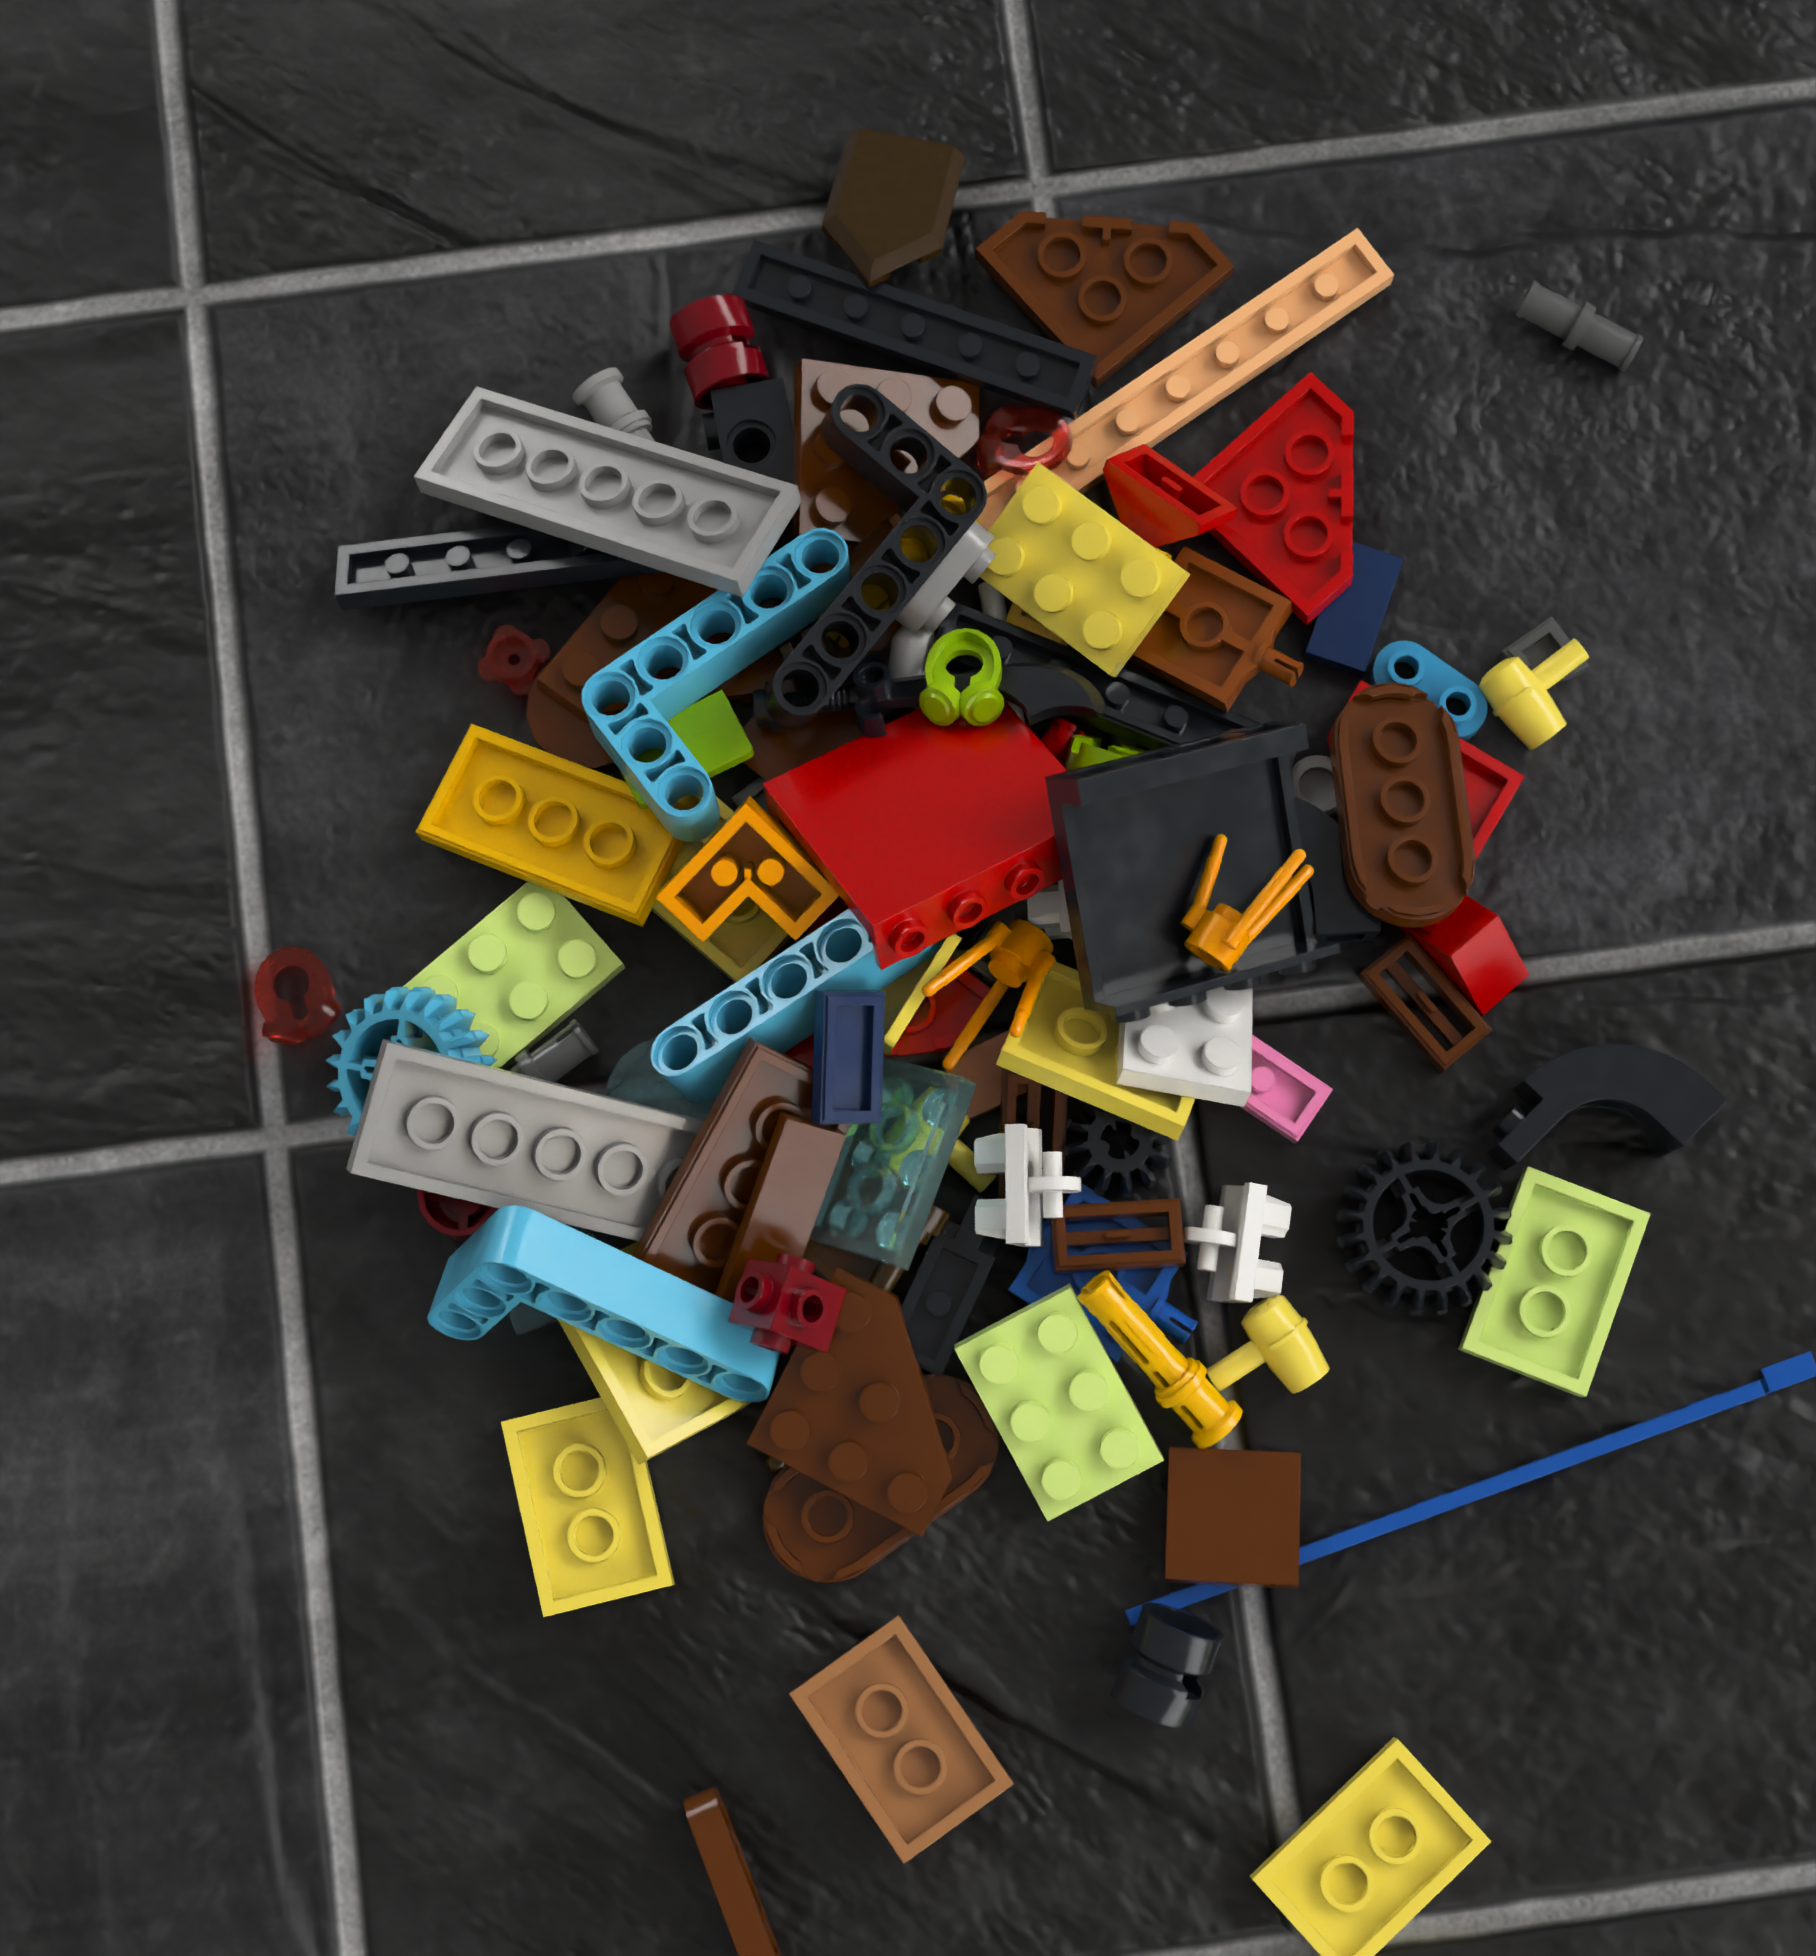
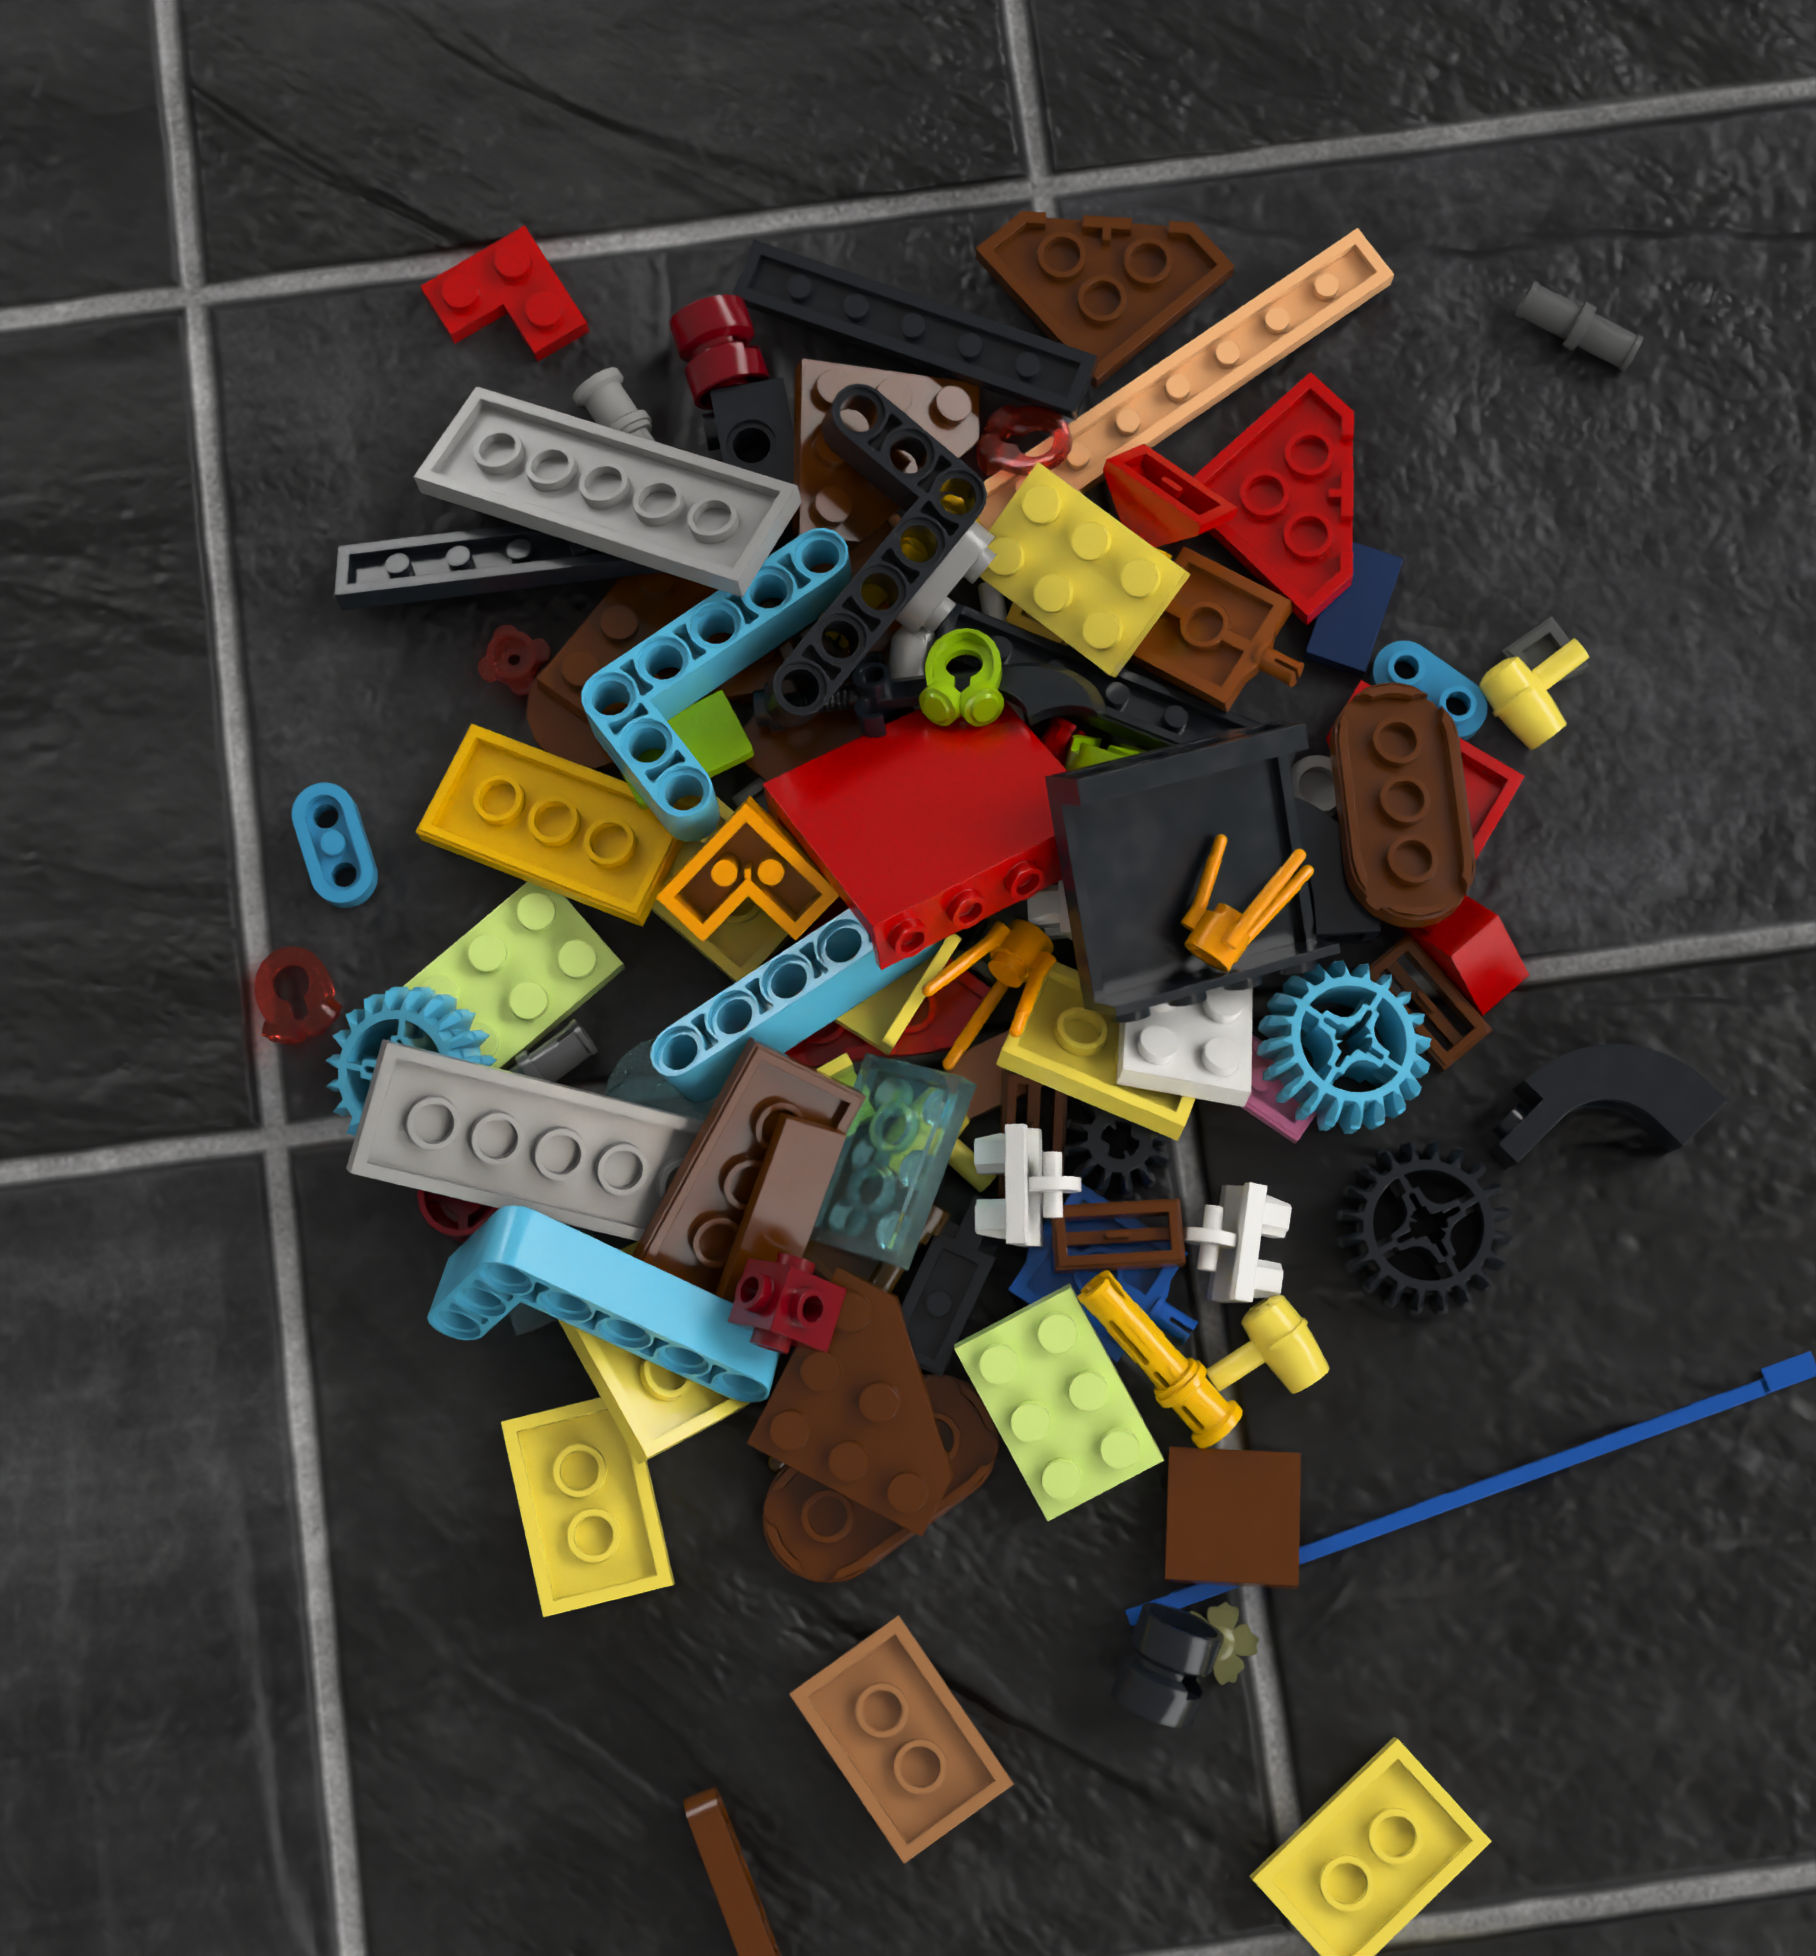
dark blue tile [811,990,885,1124] -> none
dark brown tile [822,128,965,288] -> none
yellowish green plate [1458,1166,1651,1398] -> none
none -> dark azure plate [292,783,378,908]
none -> red plate [420,225,590,362]
none -> olive plant [1189,1601,1259,1685]
none -> medium azure gear [1256,960,1432,1134]

